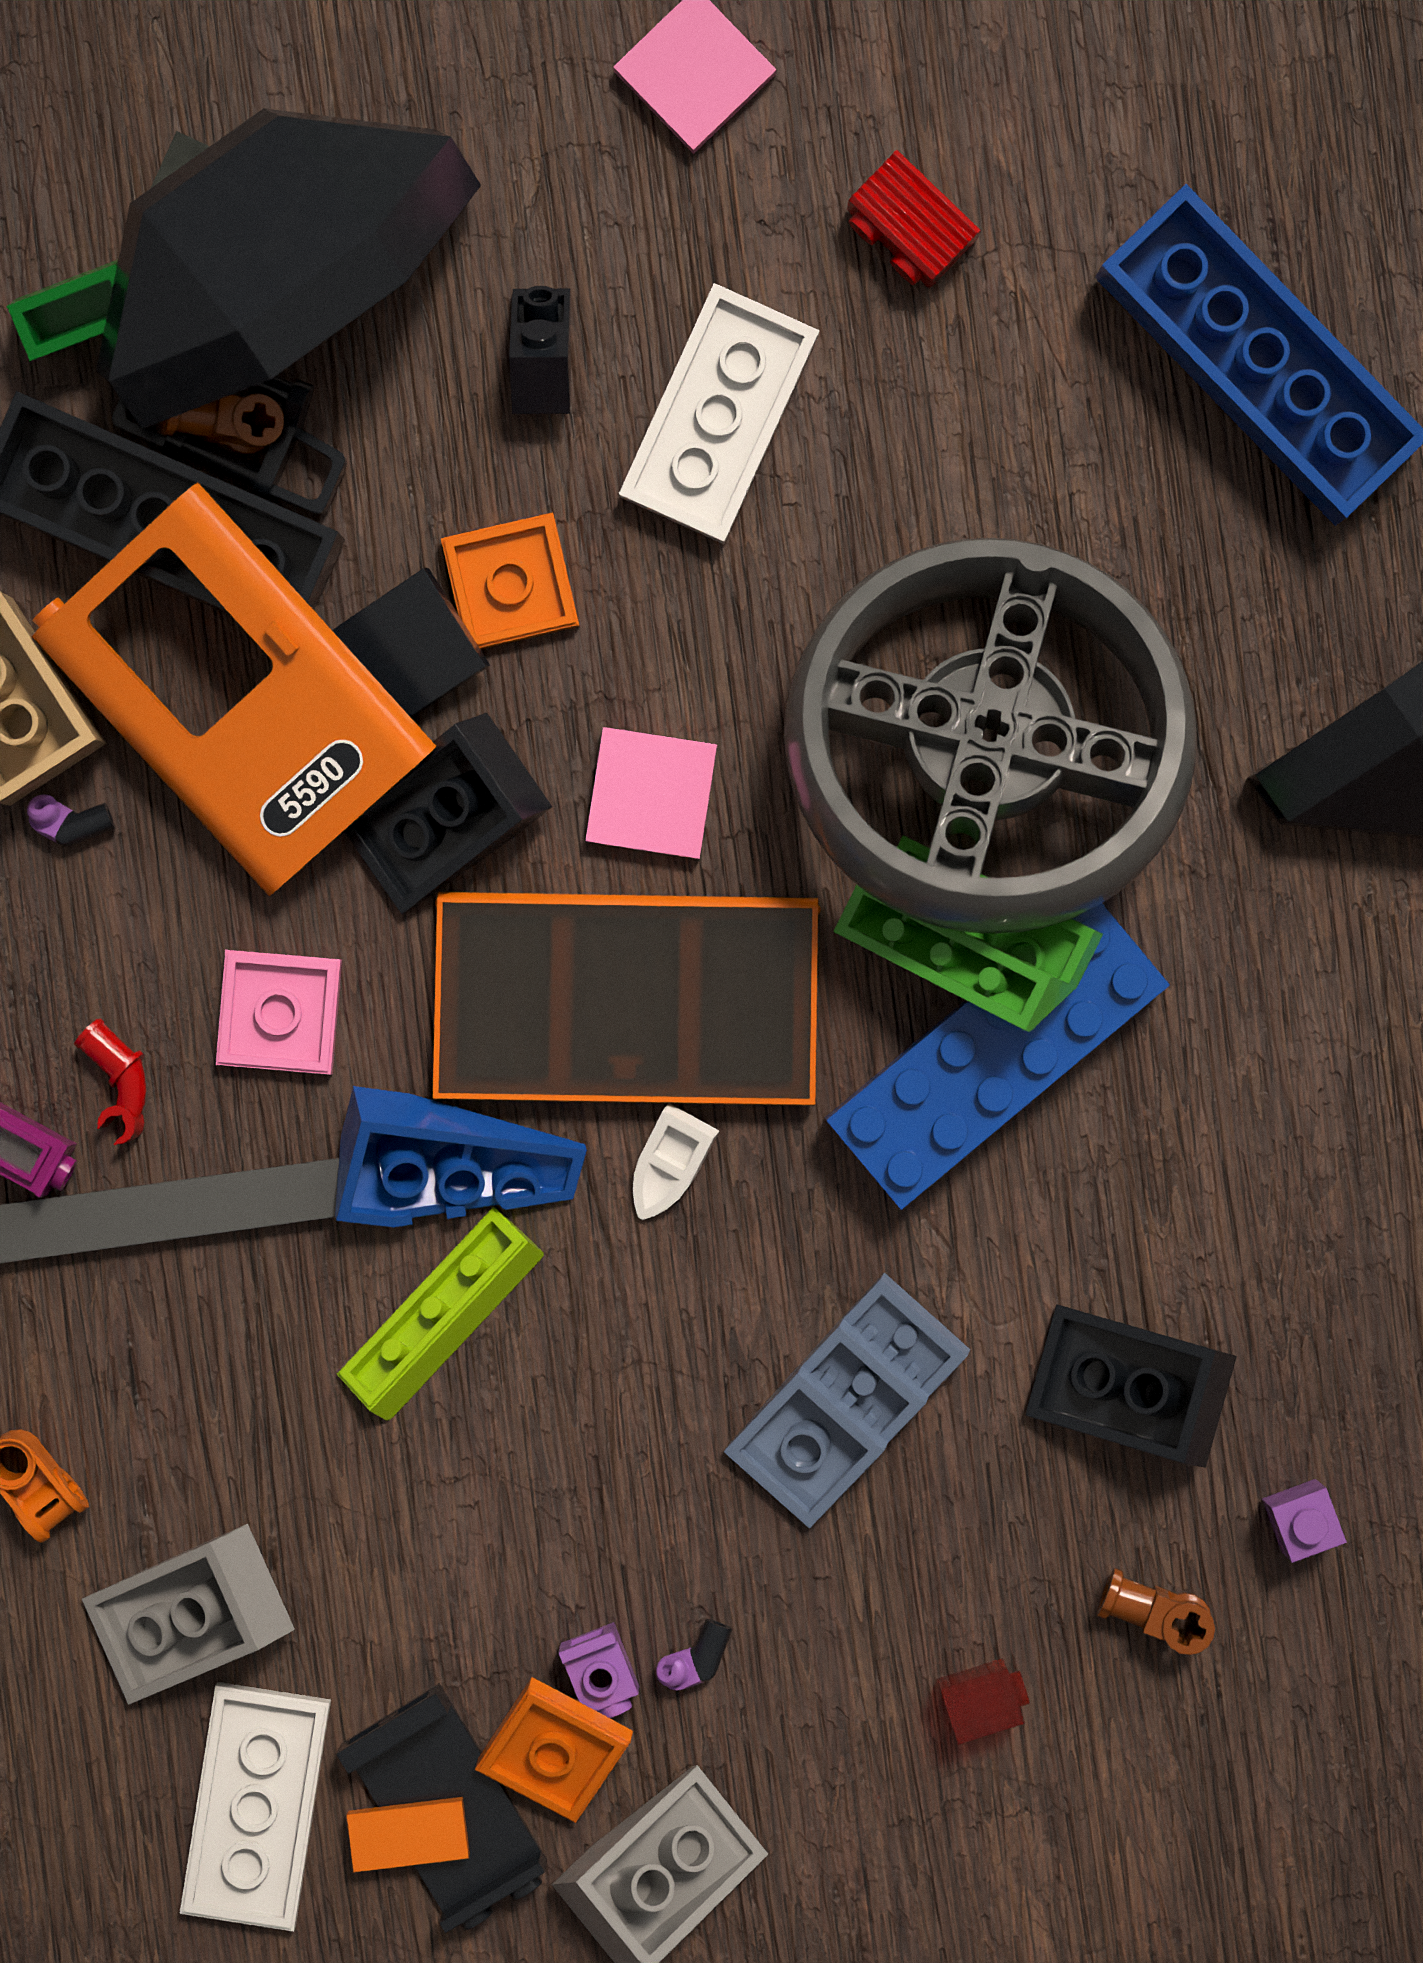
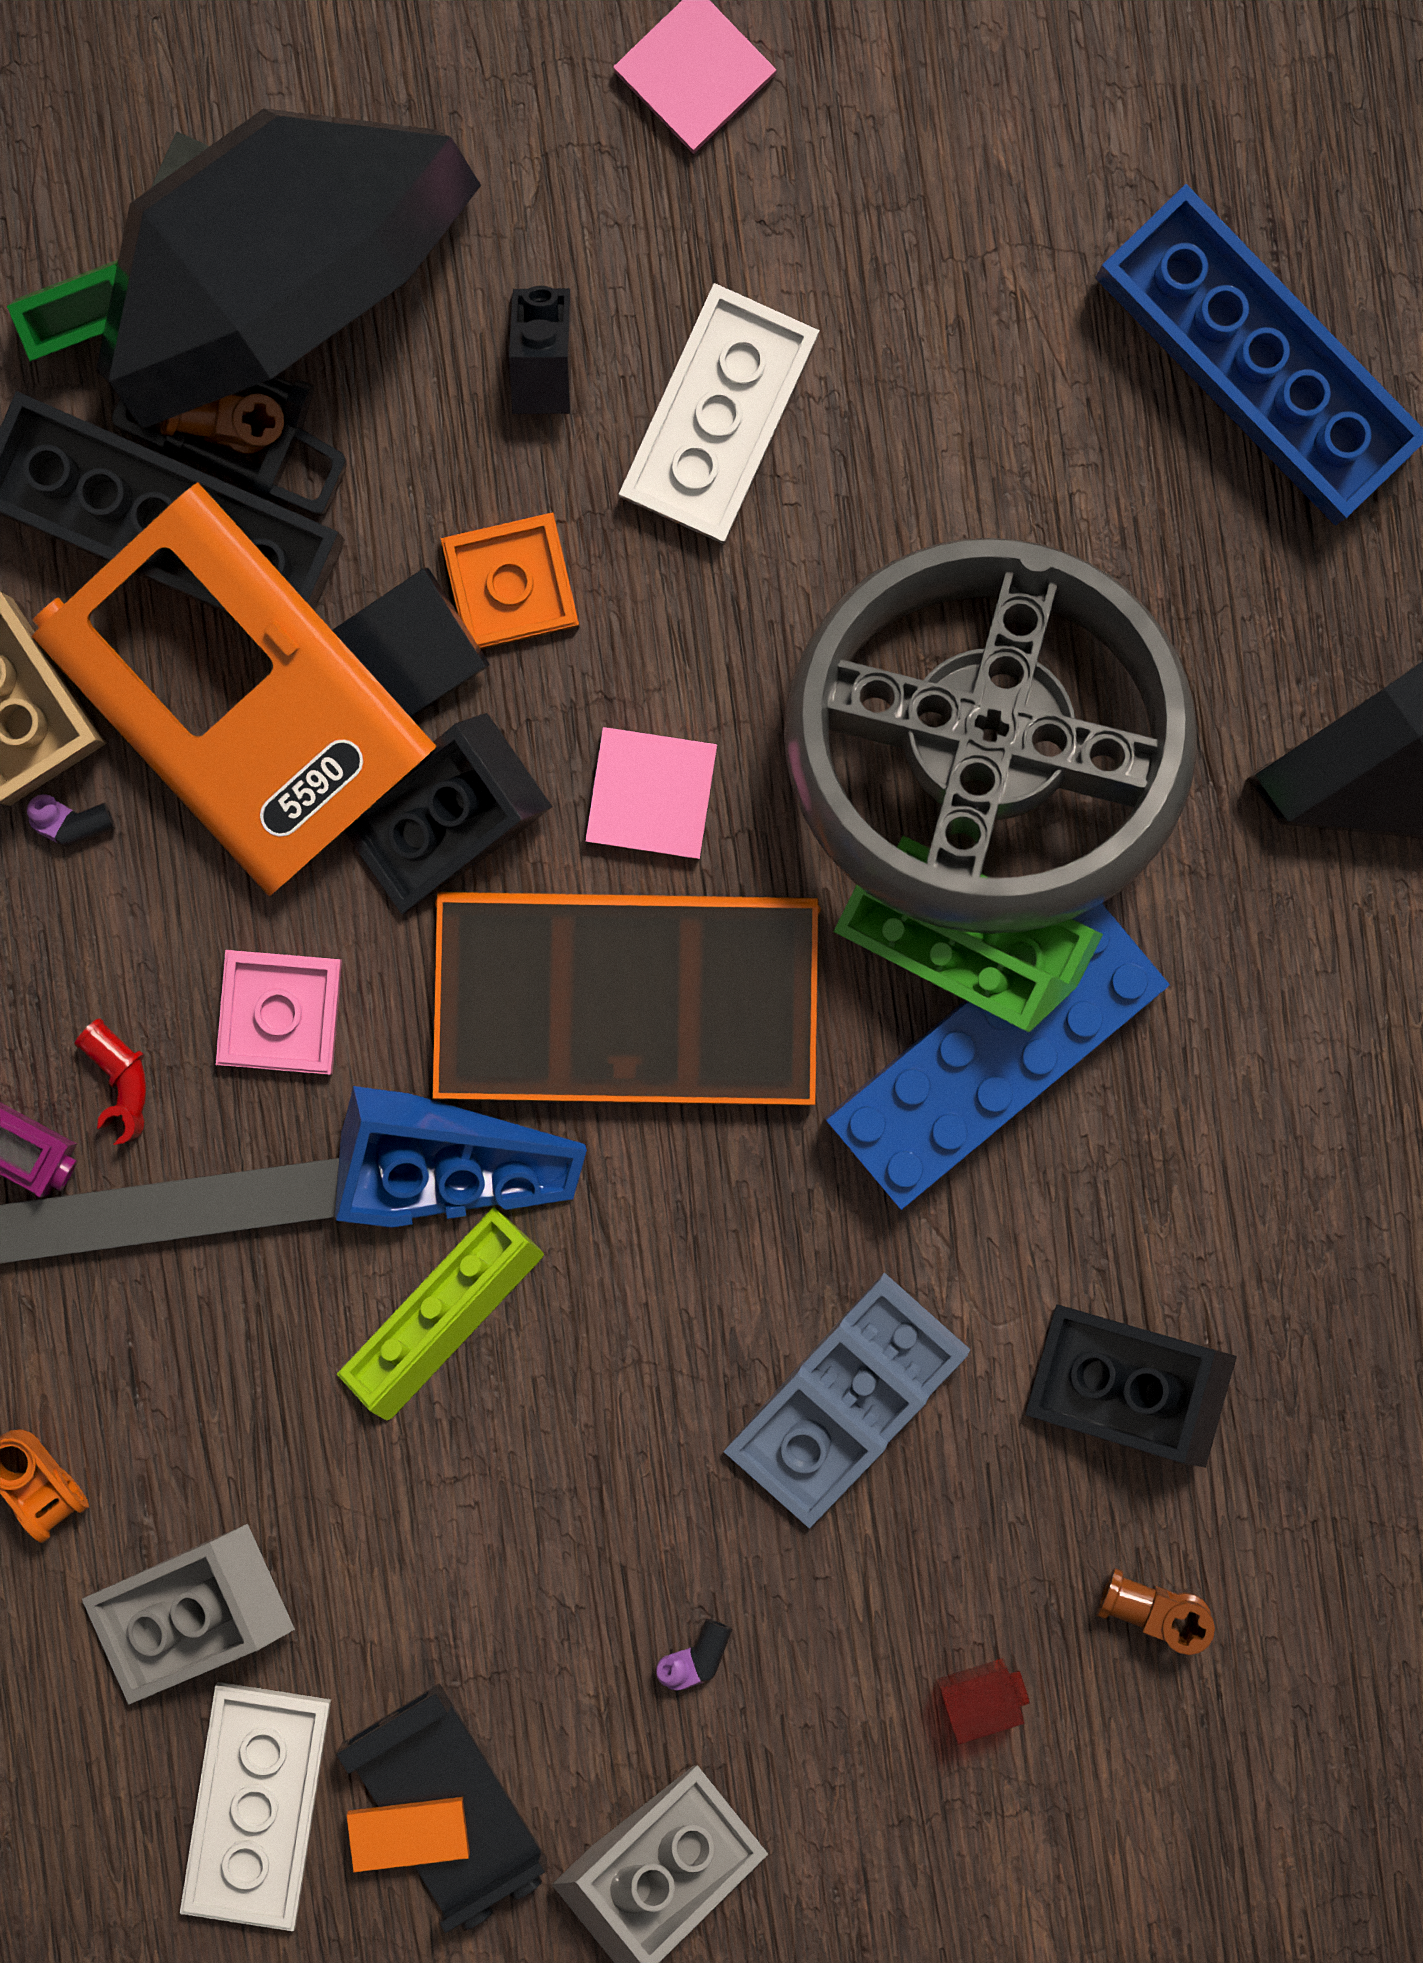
orange tile [475,1677,633,1823] -> none
medium lavender brick [559,1622,639,1718] -> none
white plate [633,1103,719,1220] -> none
red brick [847,150,981,289] -> none
medium lavender brick [1262,1479,1347,1563] -> none

